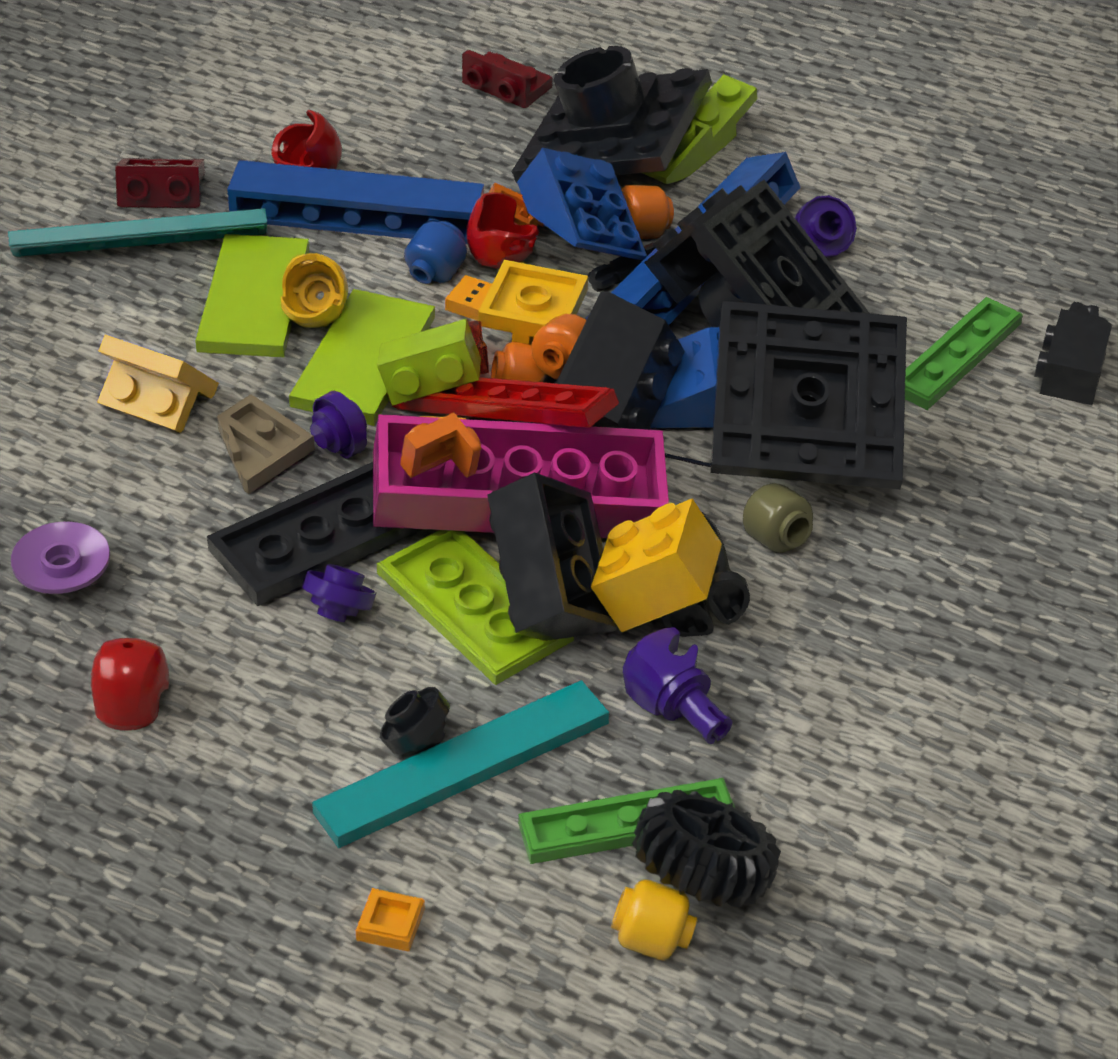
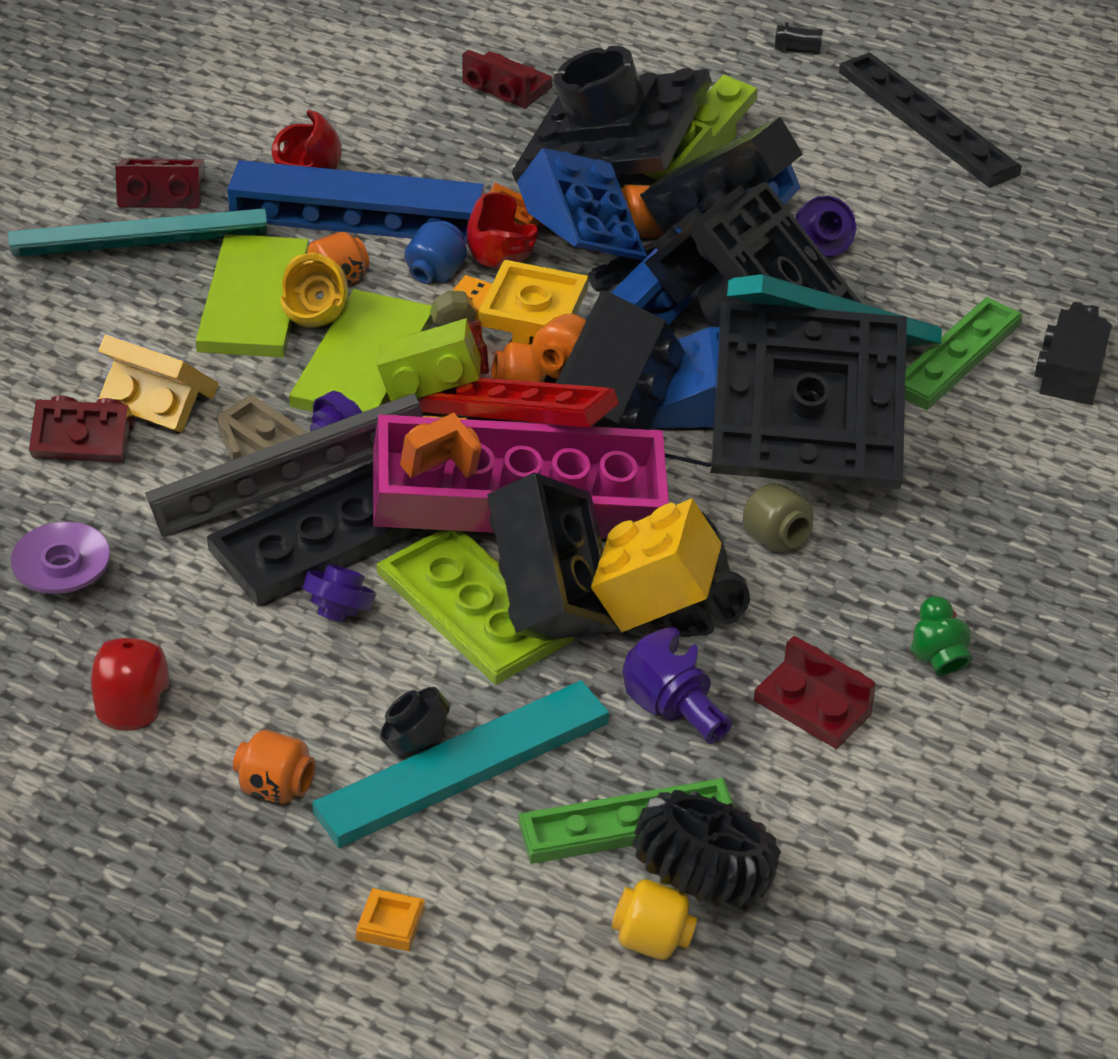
none -> dark red bracket [29,396,135,463]
none -> dark grey tile [145,393,423,536]
none -> orange head [233,729,316,805]
none -> orange head [307,232,370,286]
none -> olive tile [430,291,476,327]
none -> black brick [640,117,803,230]
none -> teal tile [727,274,942,346]
none -> dark red bracket [753,636,876,750]
none -> black pin [774,22,823,54]
none -> black tile [839,52,1022,188]
none -> green animal [911,596,973,676]

